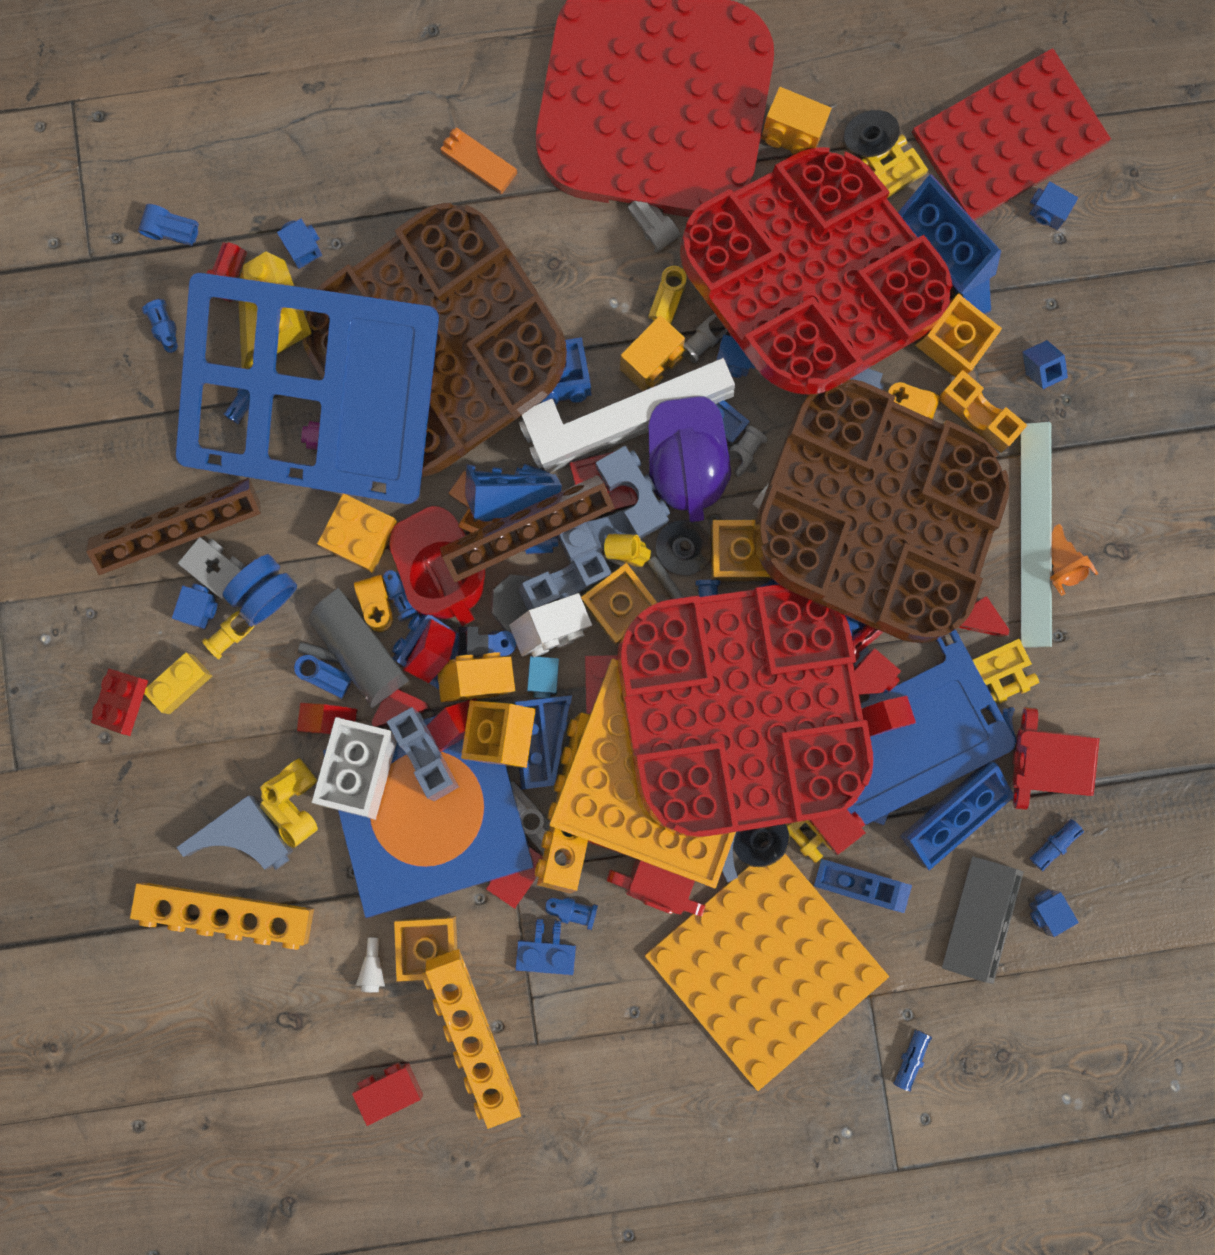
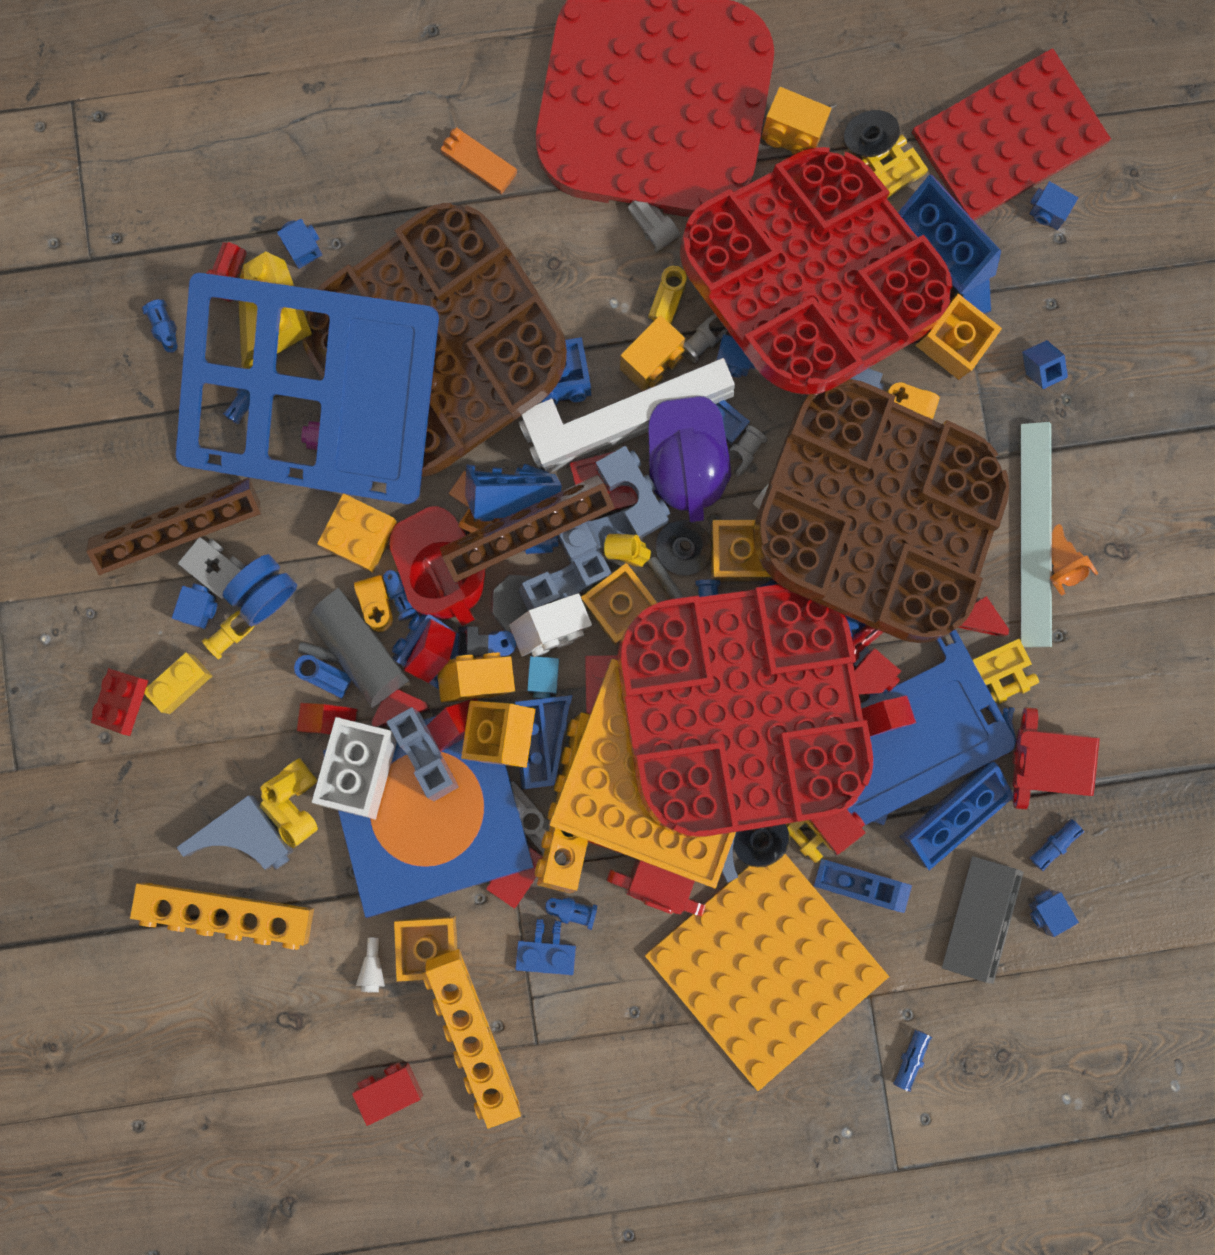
blue piece [138,204,199,246] -> none
light orange arch [939,370,1027,453] -> none

